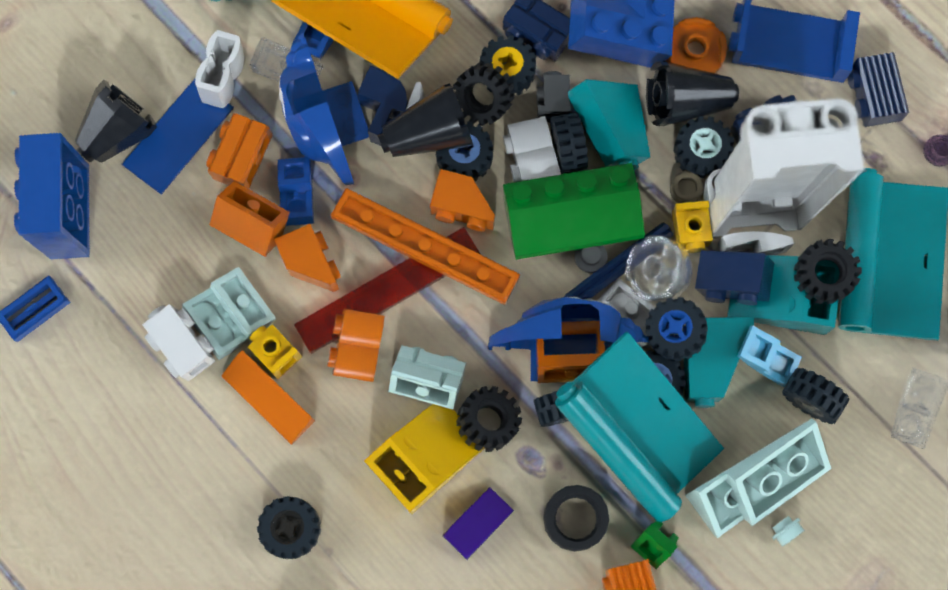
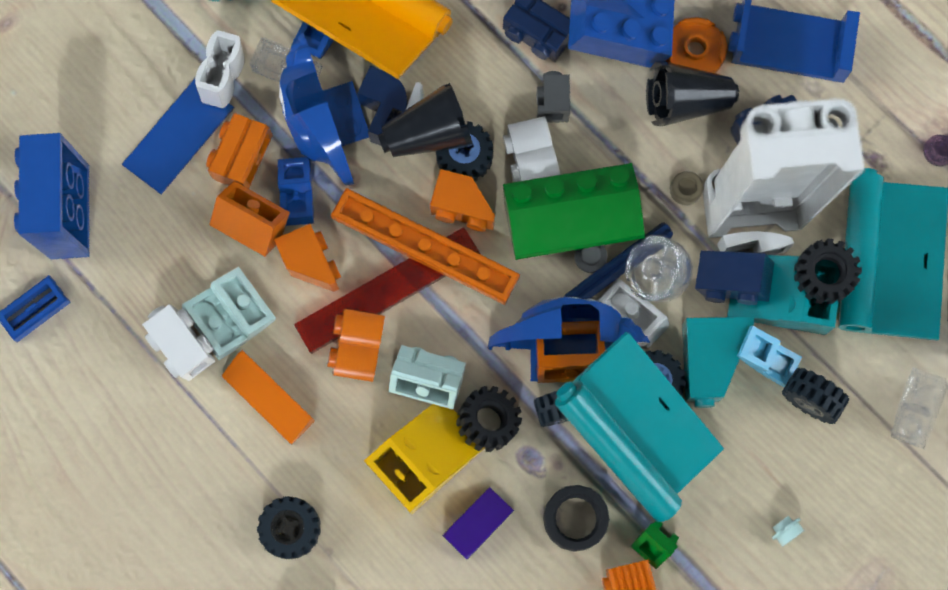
black cone [75,80,157,163] -> none
yellow brick [247,324,302,379] -> none
black tyre [453,63,515,126] -> none
black wheel [479,35,536,96] -> none
black wheel [550,113,588,174] -> none
teal slope [568,79,651,170] -> none
black wheel [645,297,708,361] -> none
yellow brick [672,200,713,253] -> none
black wheel [673,116,734,178] -> none
light aqua slope [685,419,832,538] -> none
dark blue brick [848,52,909,127] -> none

